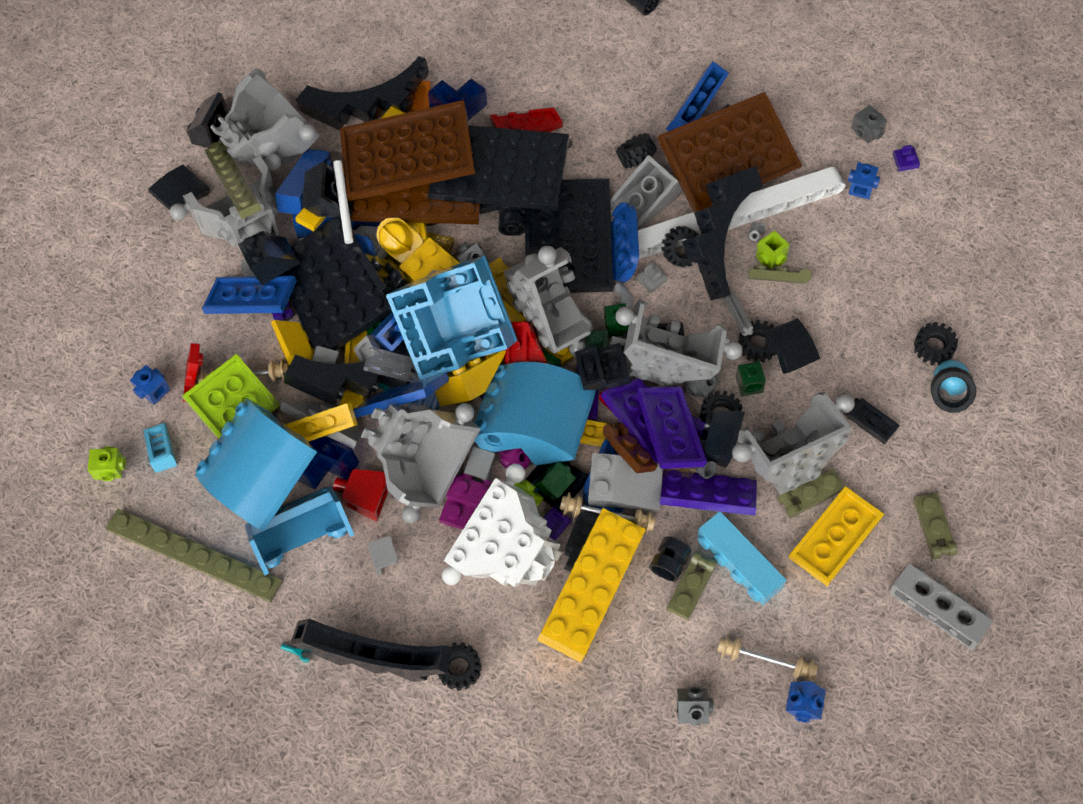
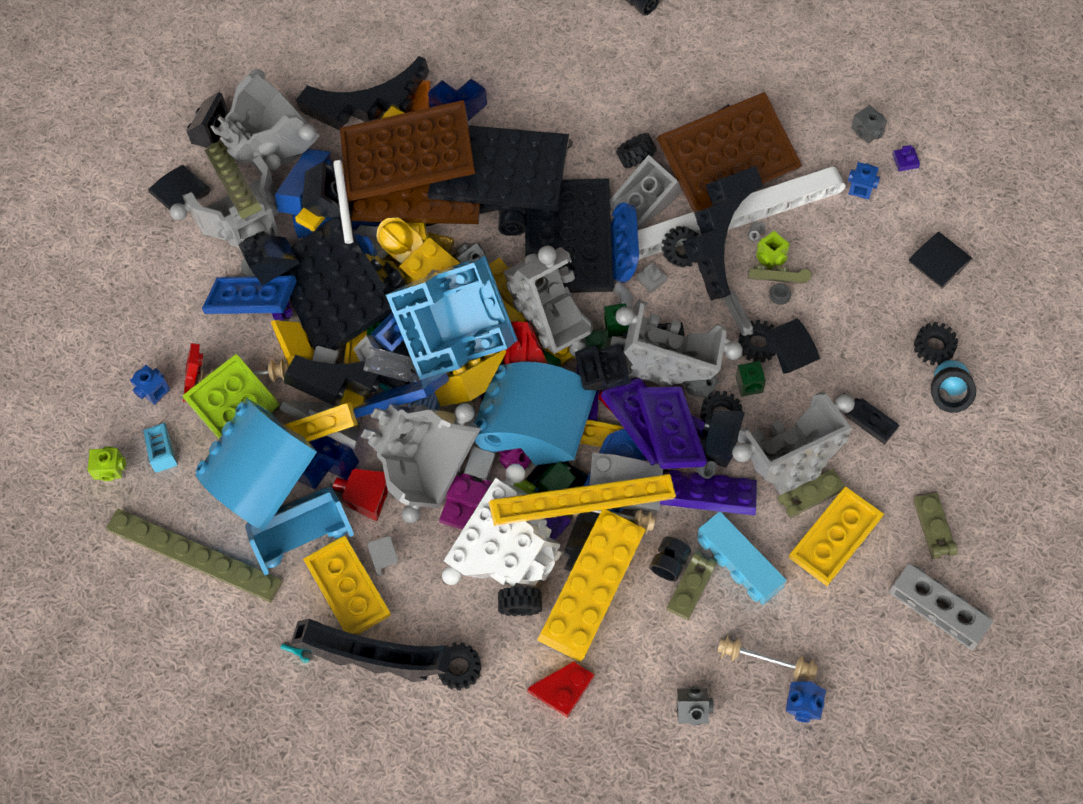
red wing [489,107,563,132] -> none
reddish brown hinge [602,423,658,474] -> none
blue brick [666,61,729,131] -> none
none -> yellow plate [303,536,391,635]
none -> yellow tile [489,474,676,526]
none -> black tyre [498,586,542,616]
none -> red wing [527,662,595,718]
none -> dark grey plate [769,283,791,305]
none -> black slope [908,232,973,289]

